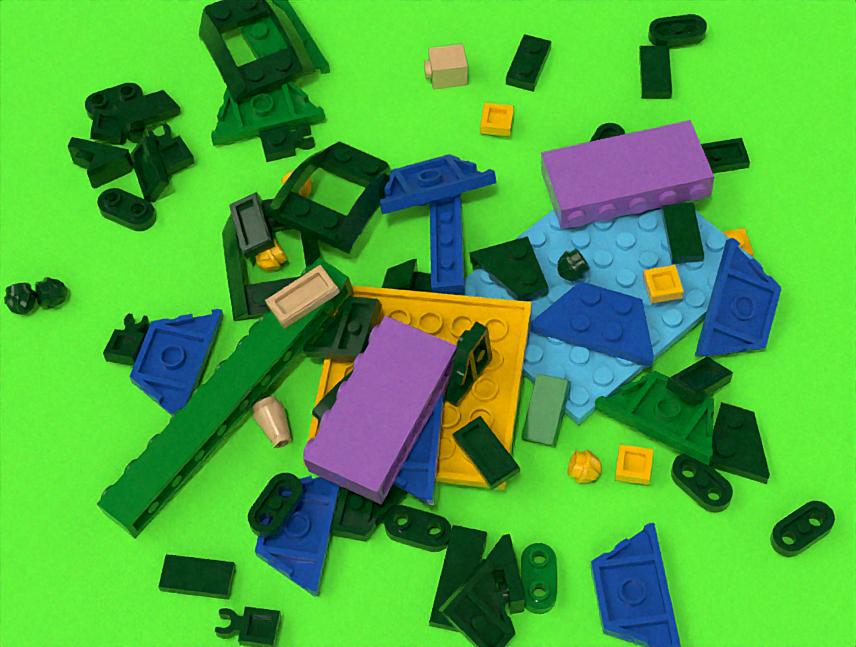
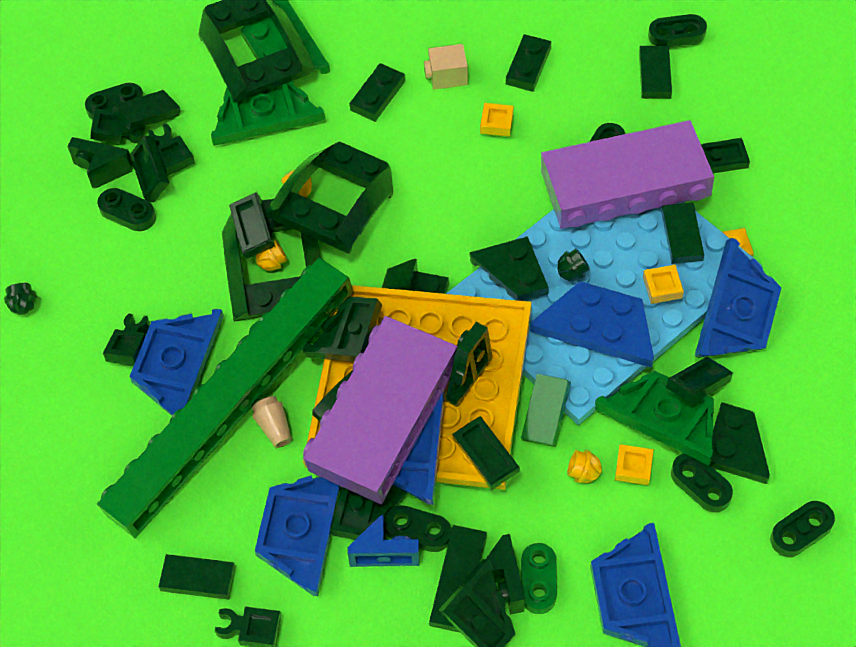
dark green plate [35,277,67,309] -> none
dark green plate [248,473,303,538] -> none
dark green plate [259,124,315,162] -> none
tan tile [265,265,340,329] -> none
blue wing [380,154,496,215] -> none
blue plate [430,194,465,294] -> none
none -> blue slope [348,515,419,567]
none -> dark green plate [349,63,405,122]

